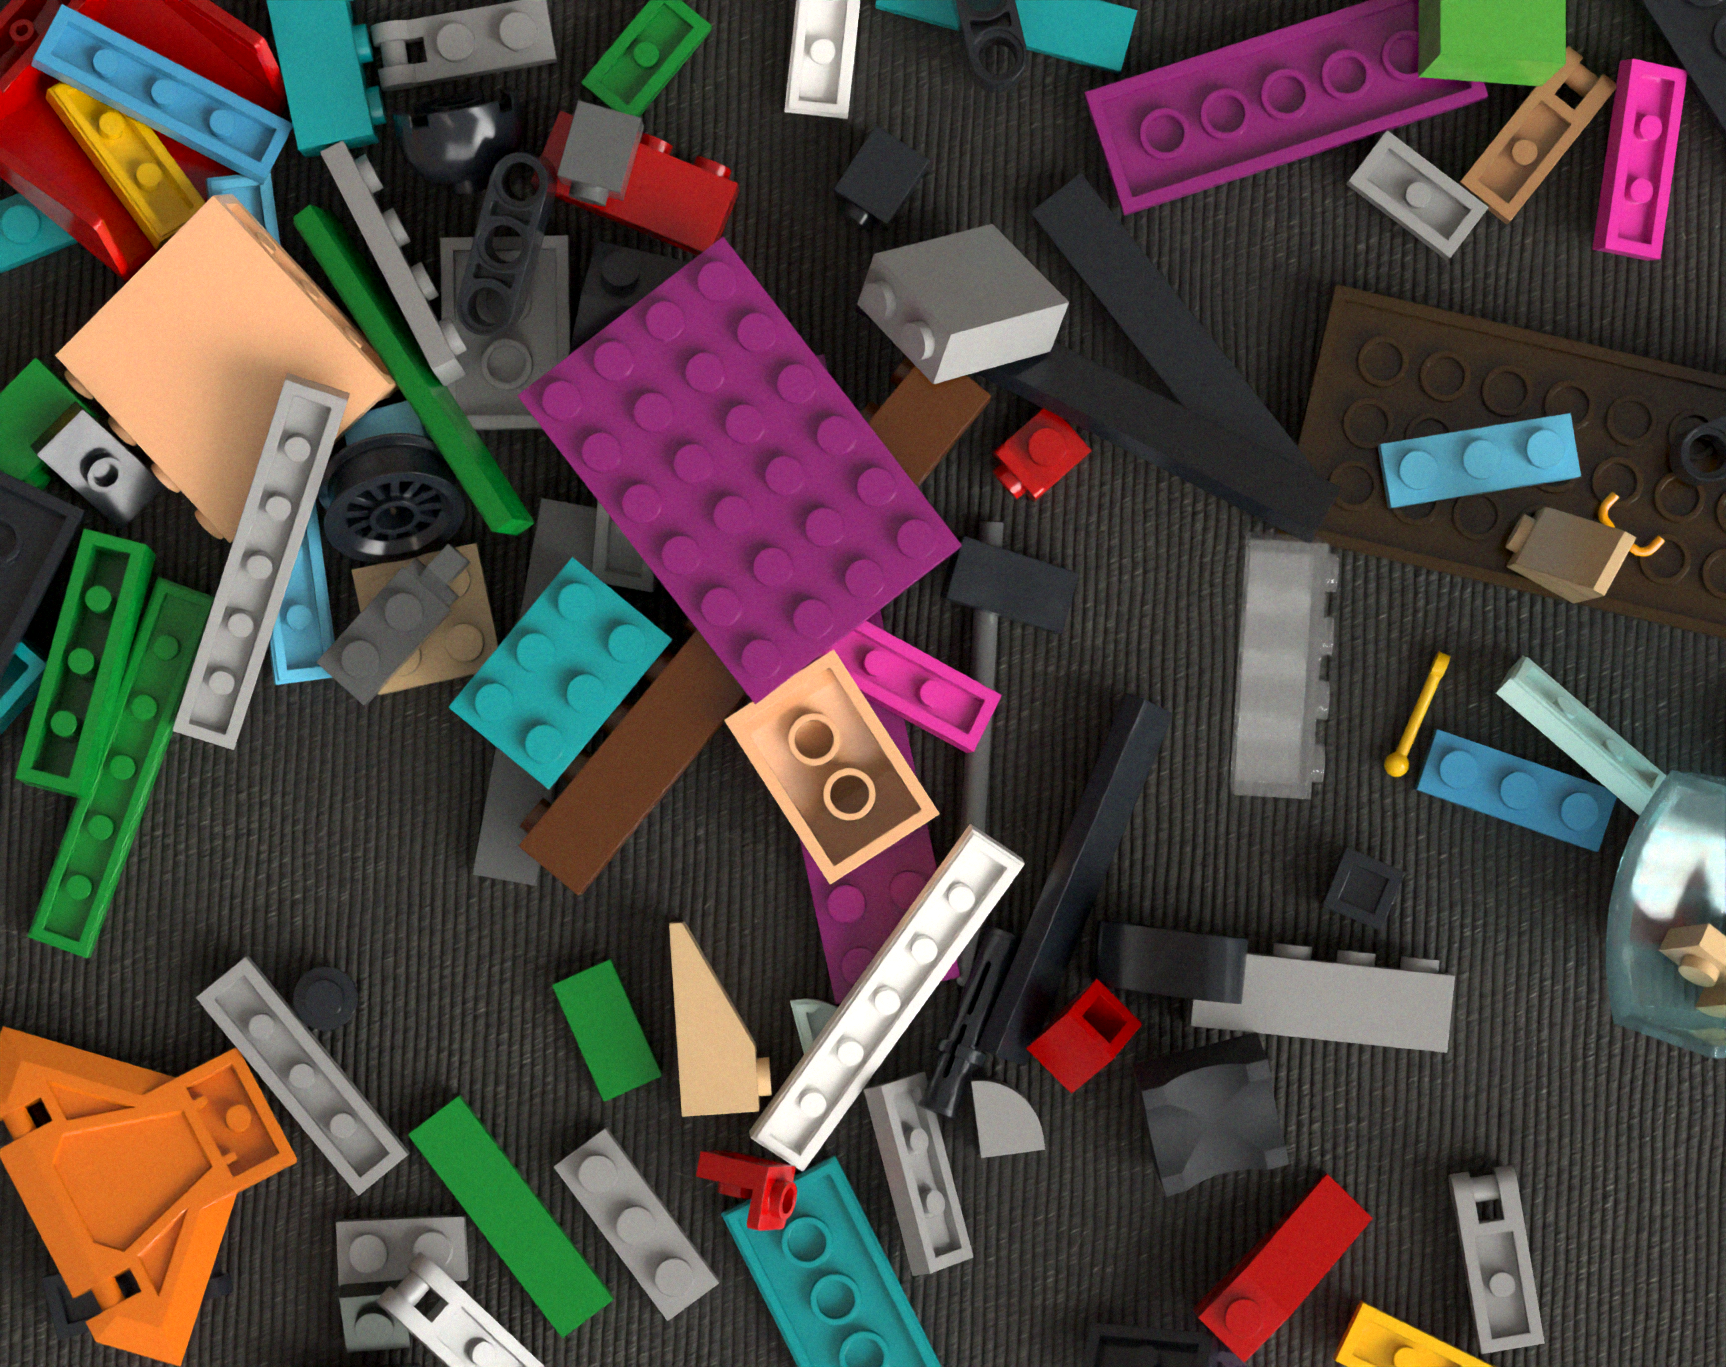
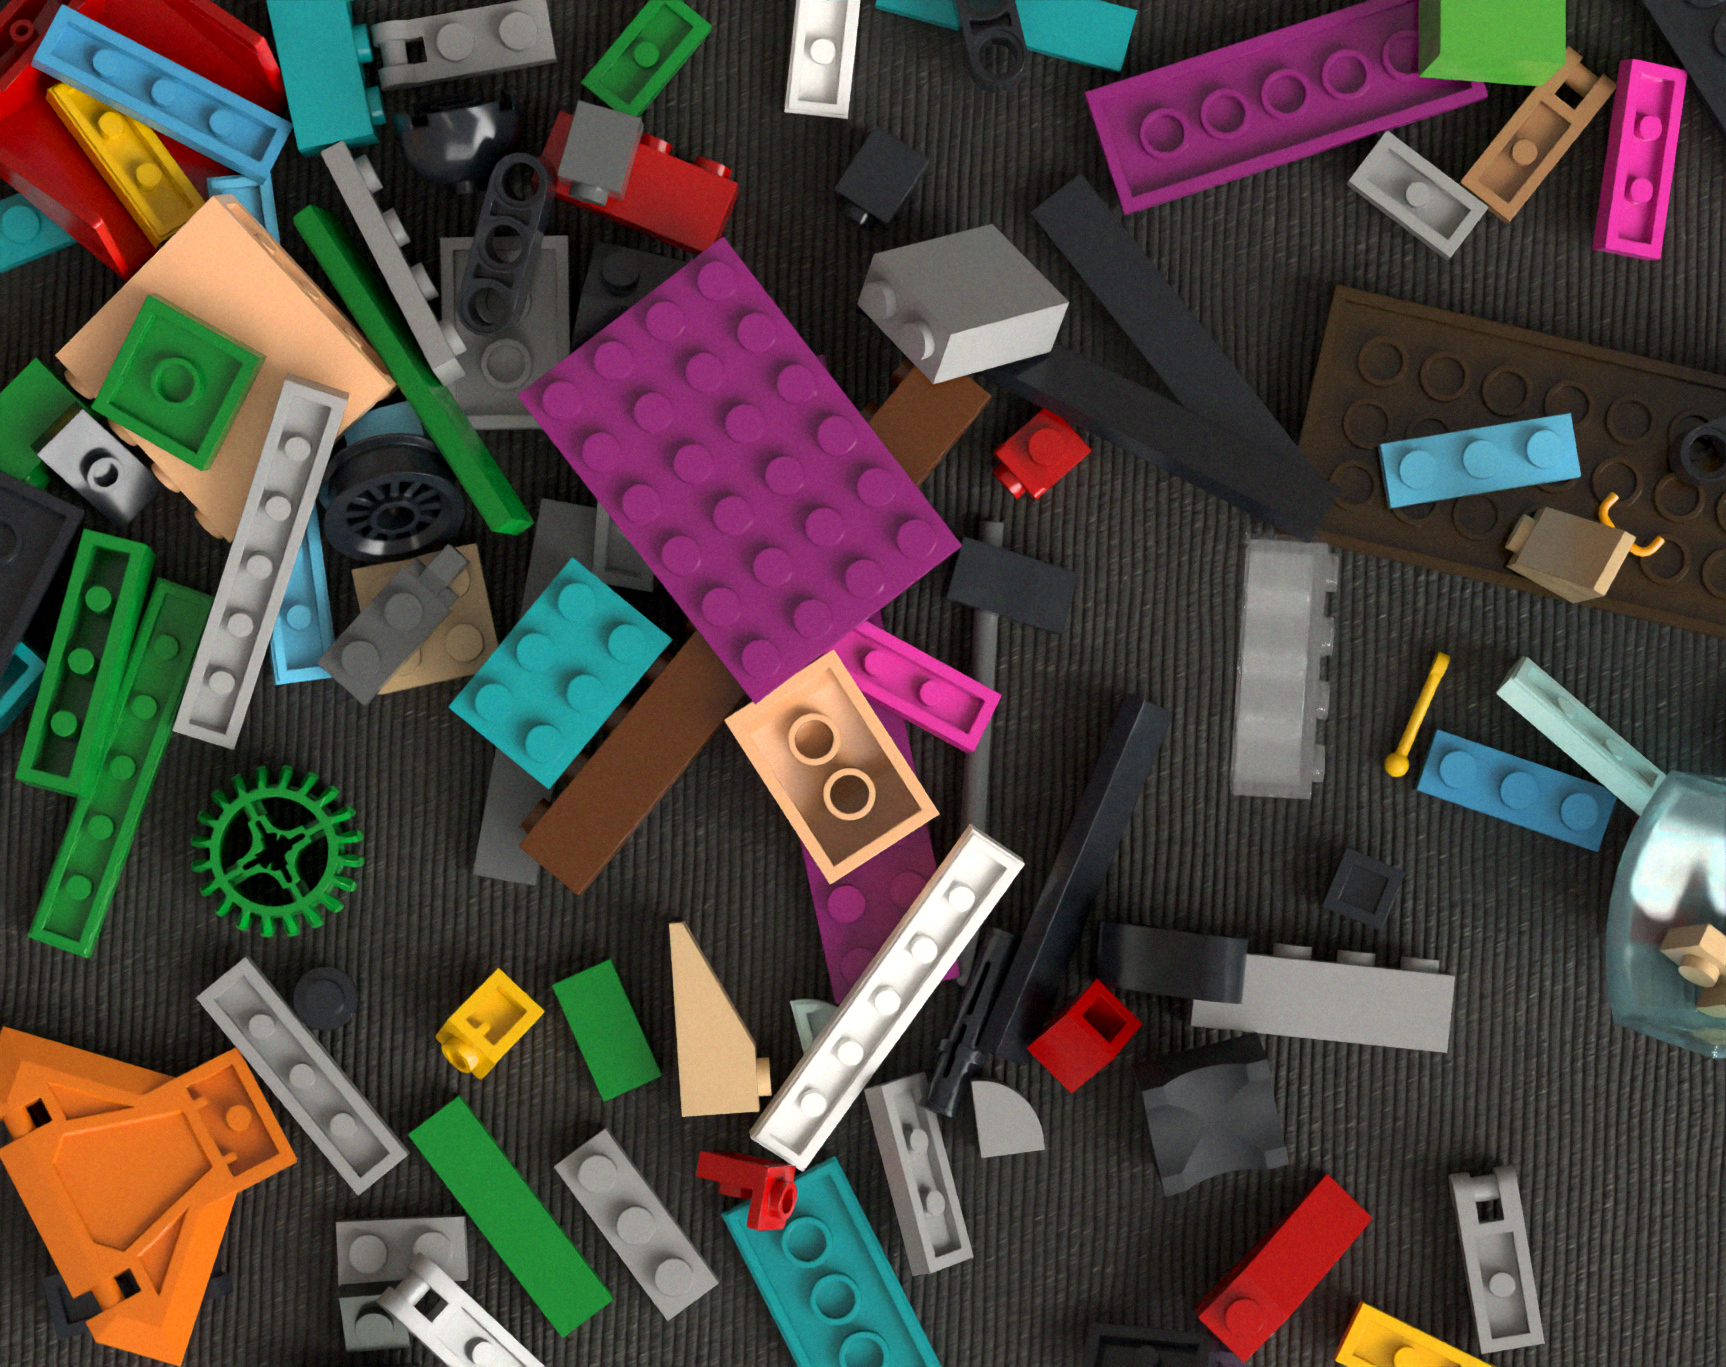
none -> green plate [91,293,267,471]
none -> green gear [191,765,365,937]
none -> yellow bracket [436,968,545,1080]

